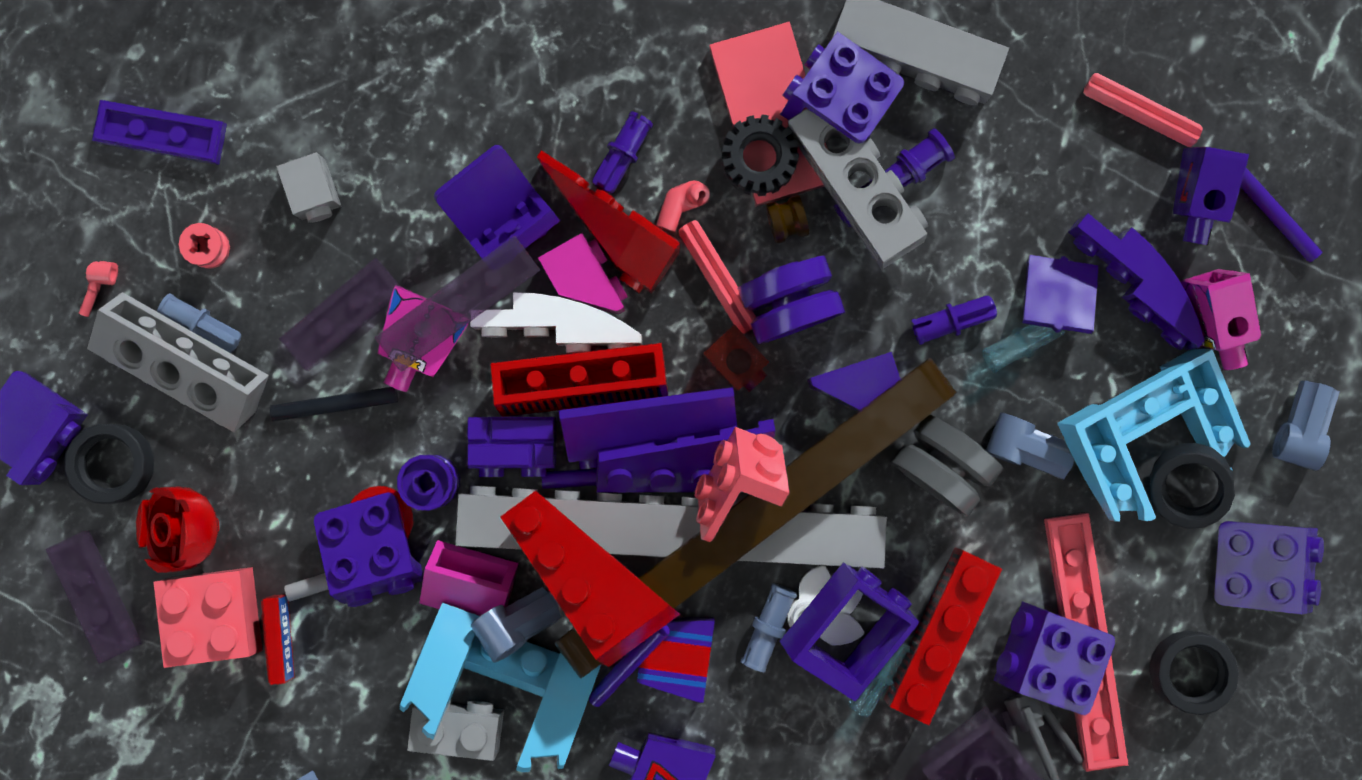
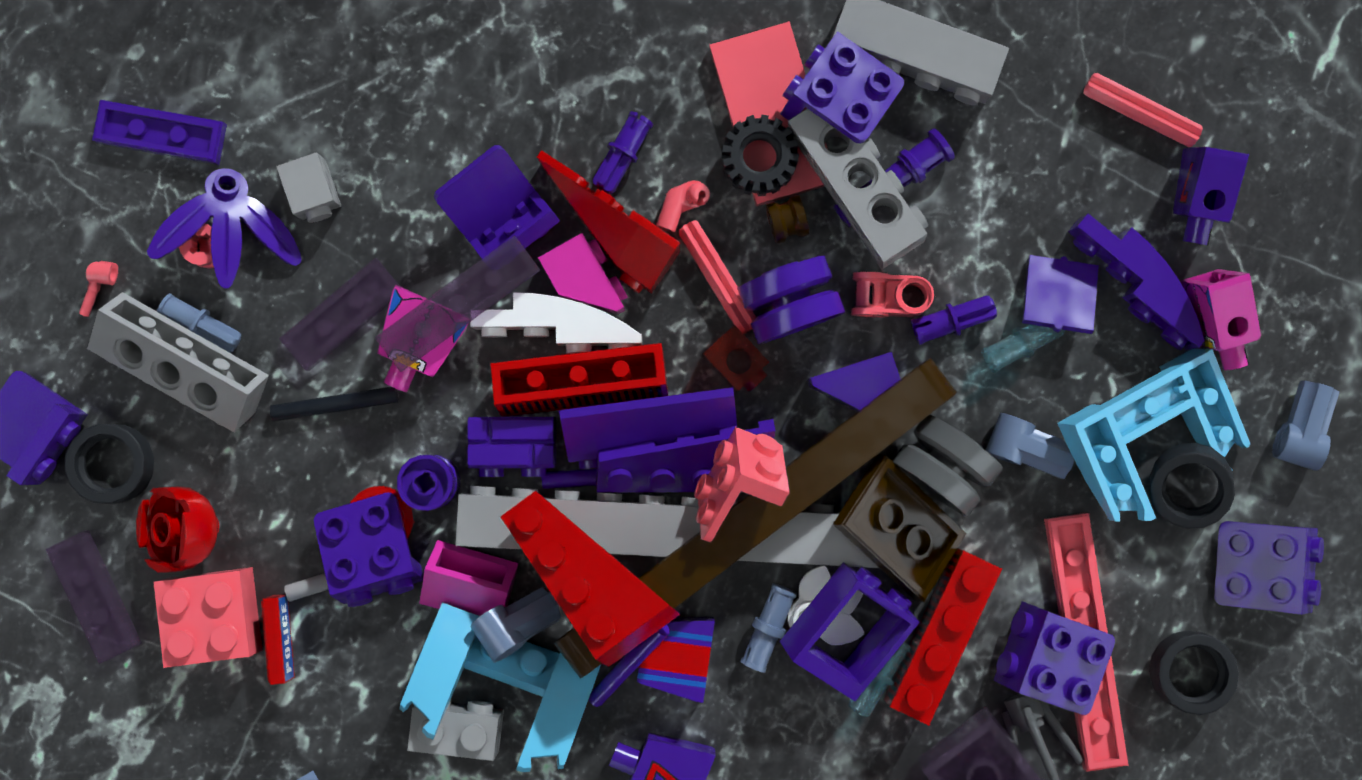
dark purple bar [1241,168,1322,263] -> none
none -> dark purple plant [147,169,302,288]
none -> dark brown tile [833,455,967,602]
none -> coral piece [851,272,934,318]

